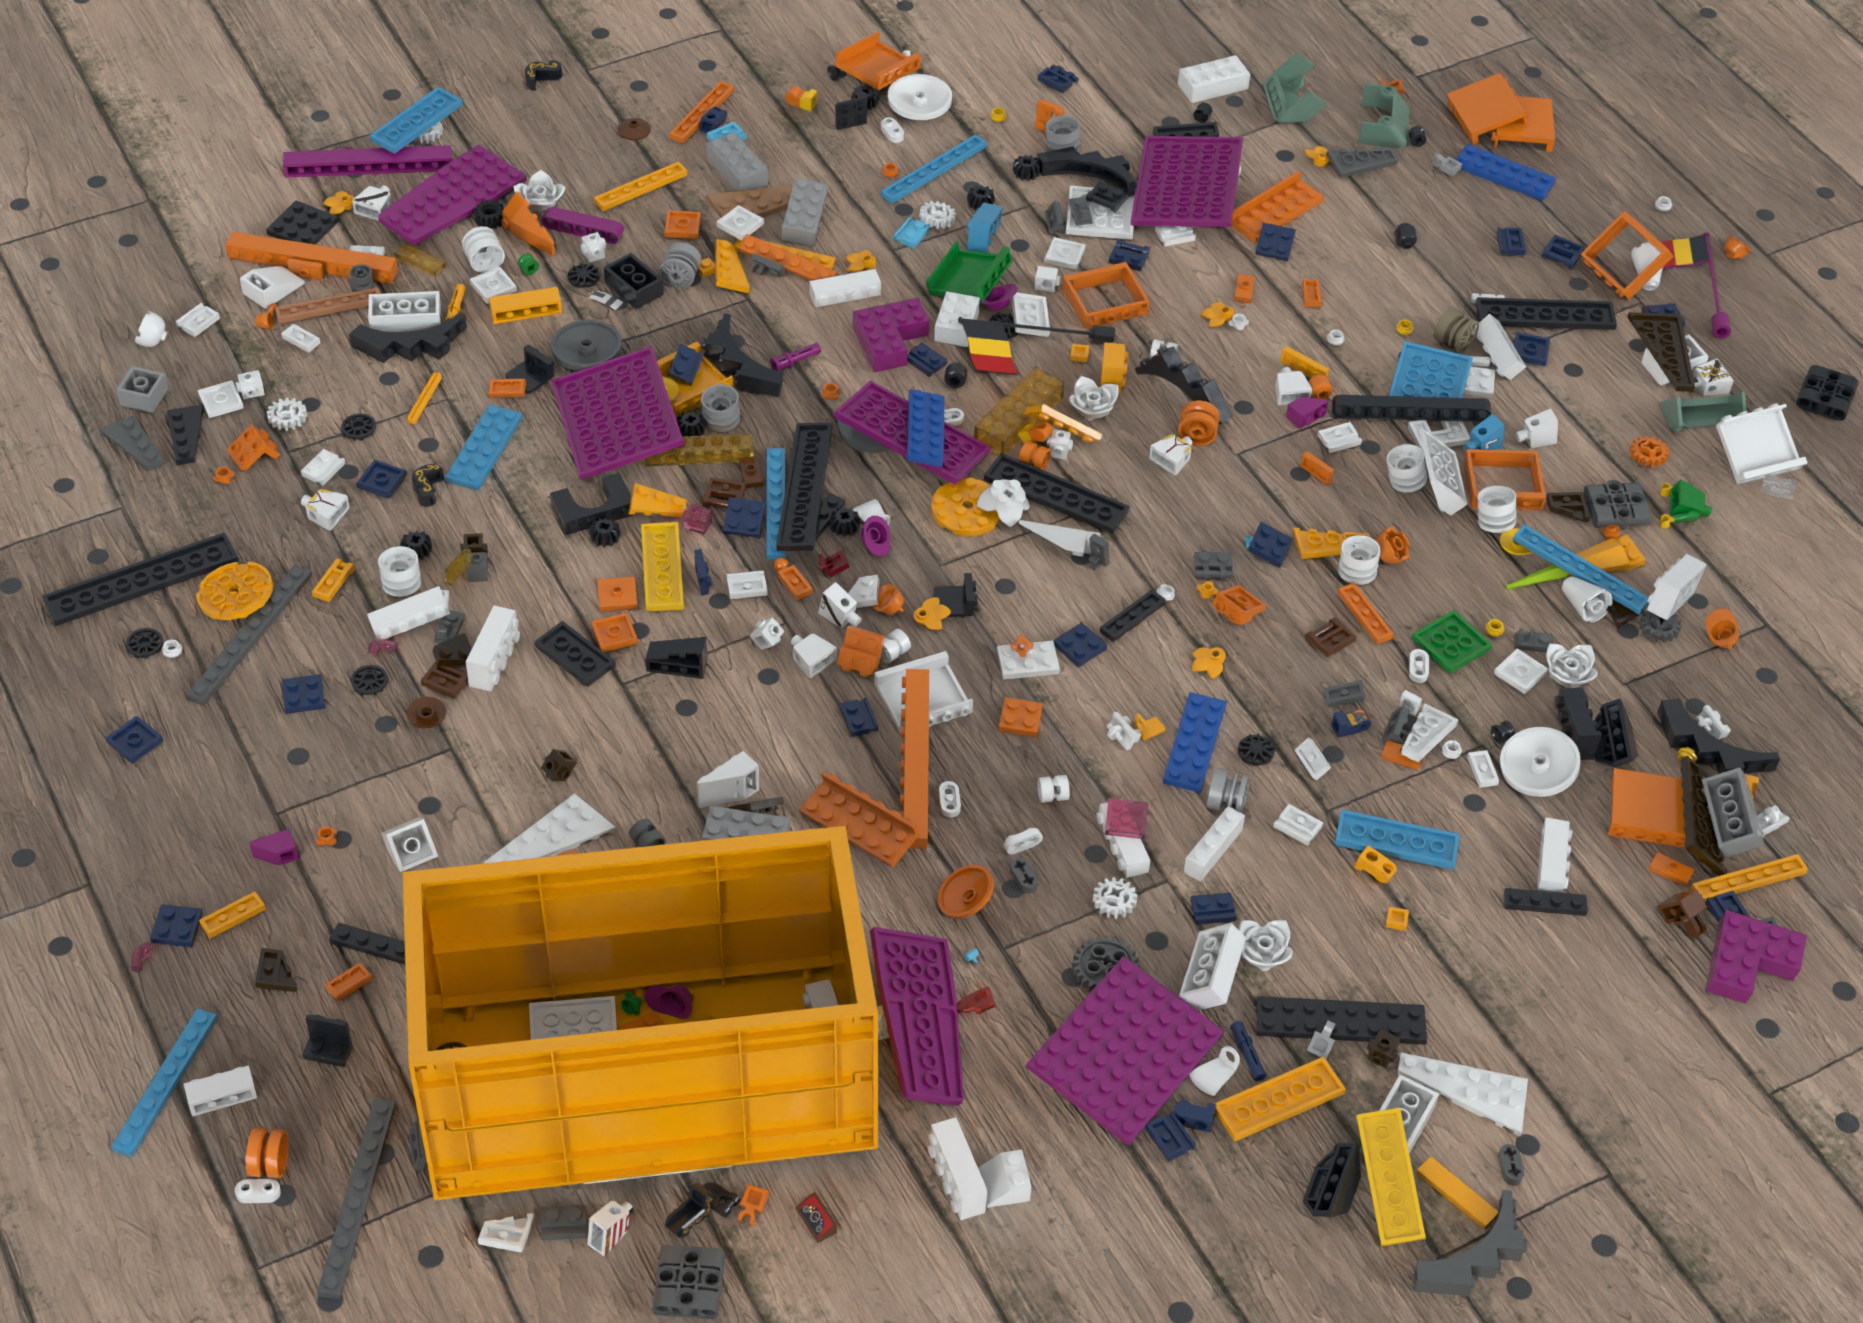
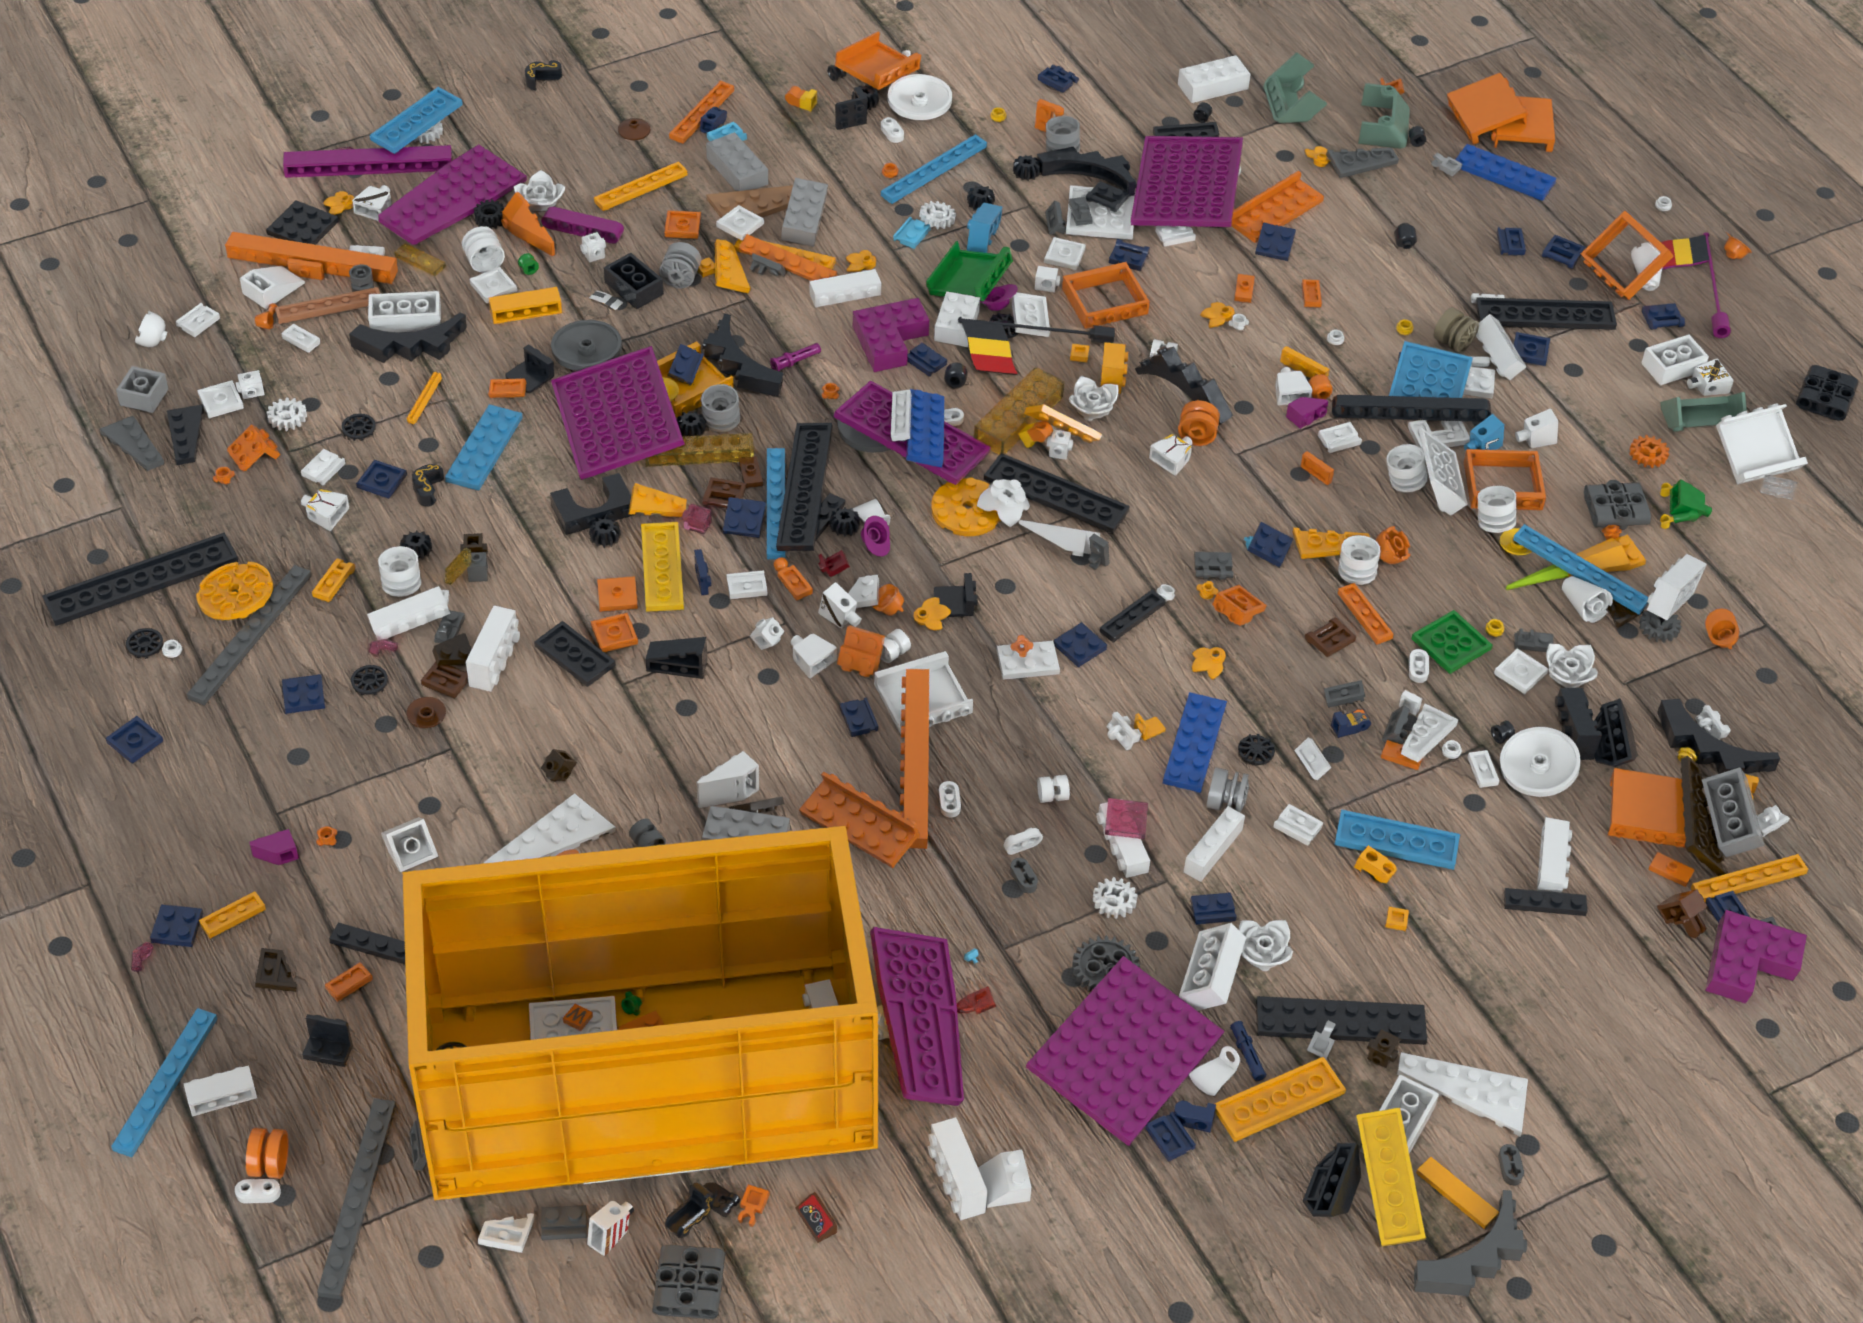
light orange pin [445,283,466,322] -> none
black wheel [568,262,600,288] -> none
magenta piece [645,984,694,1019] -> none
orange dish [938,864,994,919] -> none
orange plate [998,697,1043,737] -> none
orange wheel [1019,440,1052,470] -> none
dark brown wing [1546,492,1590,522] -> none
dark brown wing [1627,312,1695,392] -> none
none -> orange tile [563,1004,593,1031]
none -> white plate [891,390,912,441]

